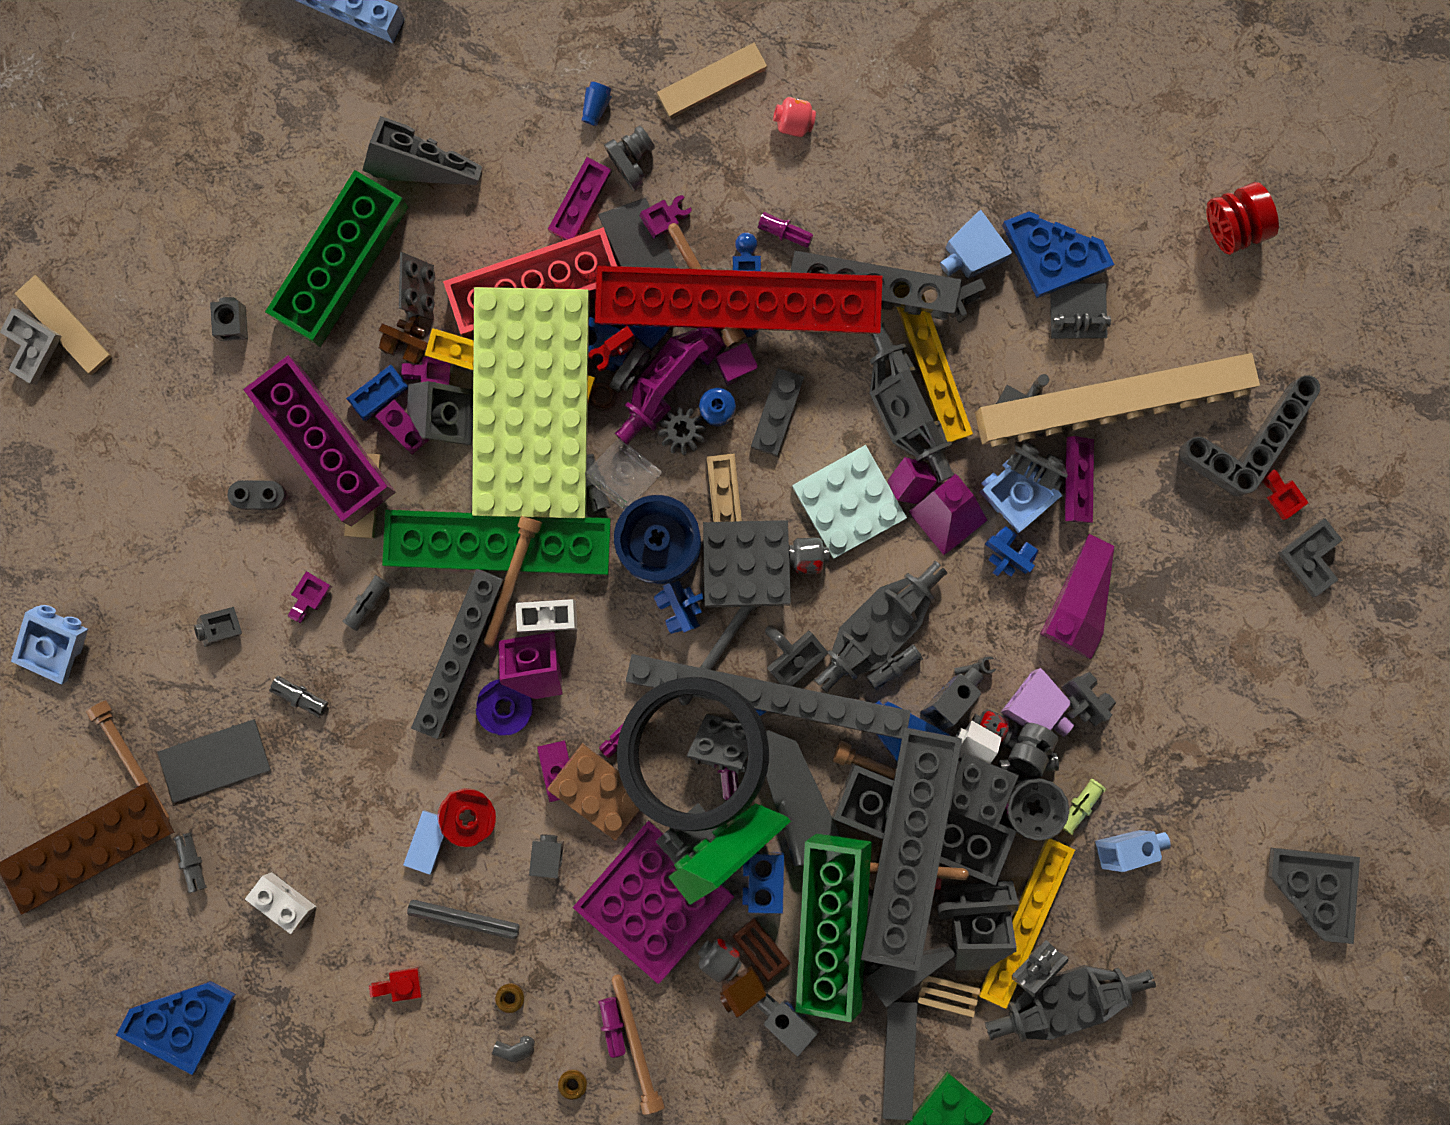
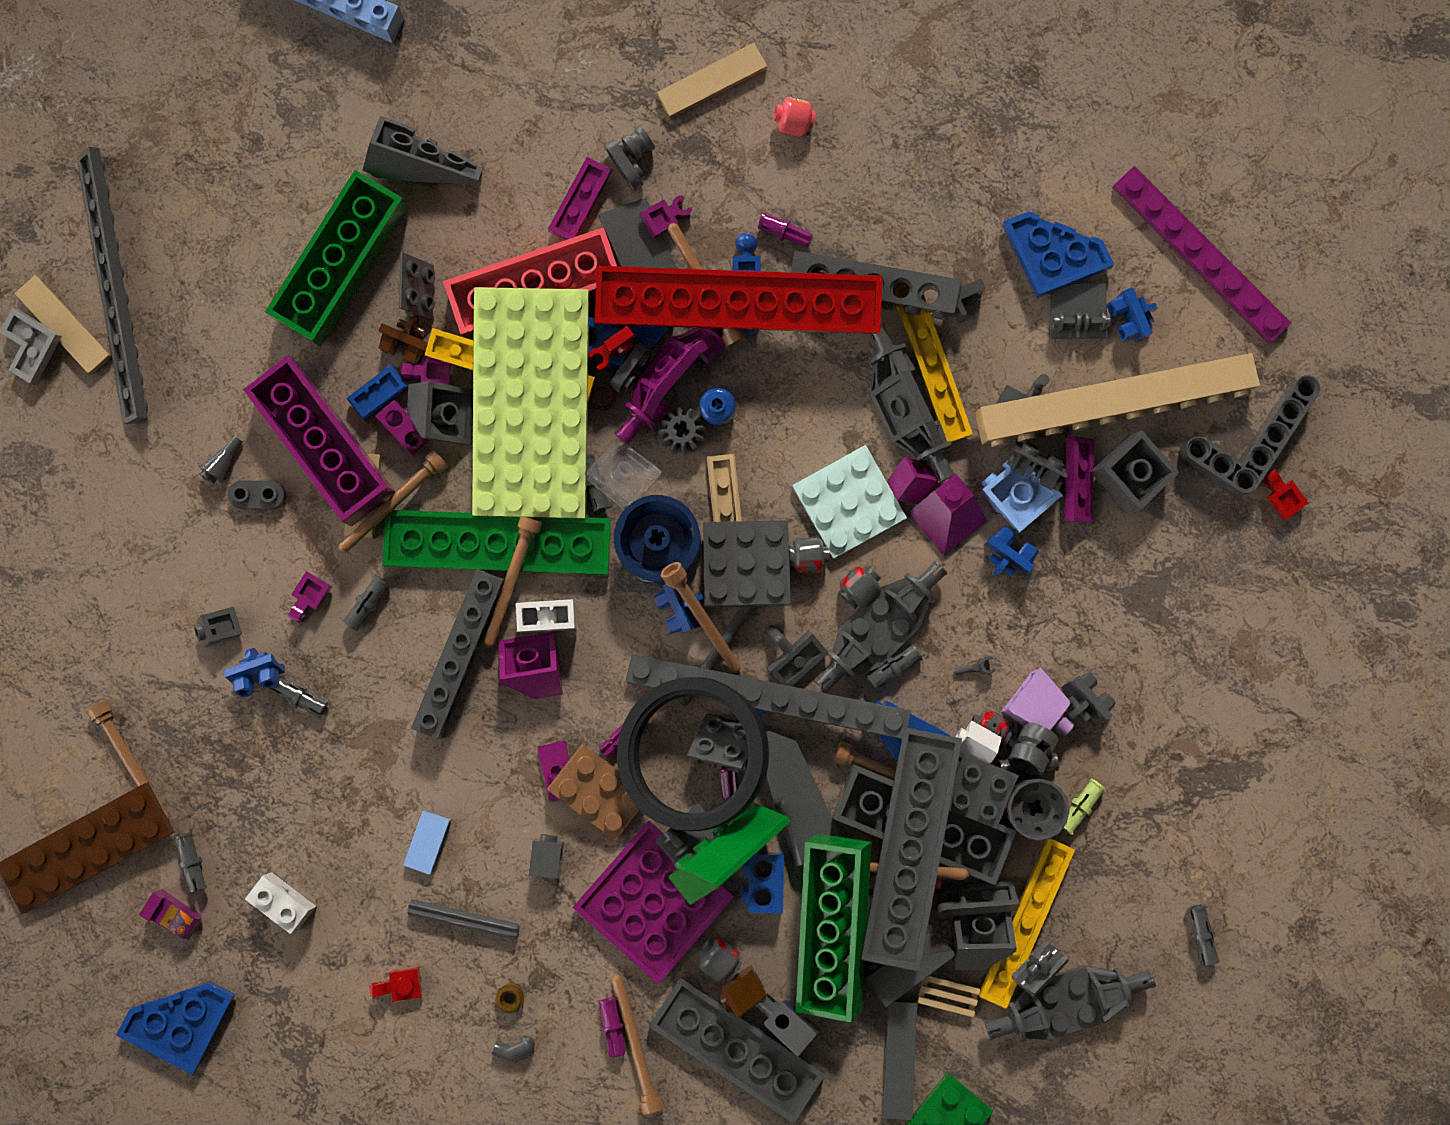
light blue plate [11,605,88,685] -> none
dark grey window [157,719,271,803] -> none
dark grey brick [210,297,248,341] -> none
red plate [437,788,496,847] -> none
dark purple plate [476,679,534,735] -> none
pearl gold plate [558,1069,587,1100] -> none
blue cone [581,82,612,126] -> none
magenta panel [716,342,757,386] -> none
copper tile [732,917,791,982] -> none
dark grey plate [751,368,804,457] -> none
dark grey torso [920,667,984,730] -> none
light blue torso [940,210,1012,278] -> none
magenta wedge [1040,534,1115,659] -> none
light blue torso [1095,830,1171,872] -> none
red wheel [1206,182,1279,255] -> none
dark grey plate [1268,847,1360,944] -> none
dark grey plate [1278,518,1343,597] -> none
none -> dark grey plate [77,147,148,424]
none -> magenta leg [139,889,202,939]
none -> dark grey cone [198,435,243,484]
none -> blue hips [224,648,285,698]
none -> medium nougat piece [339,451,448,553]
none -> dark grey plate [649,976,825,1124]
none -> medium nougat piece [661,562,741,673]
none -> dark grey head [839,567,881,608]
none -> dark grey brick [1090,430,1179,513]
none -> blue hips [1107,287,1158,343]
none -> magenta plate [1112,166,1291,344]
none -> dark grey pin [1187,904,1220,966]

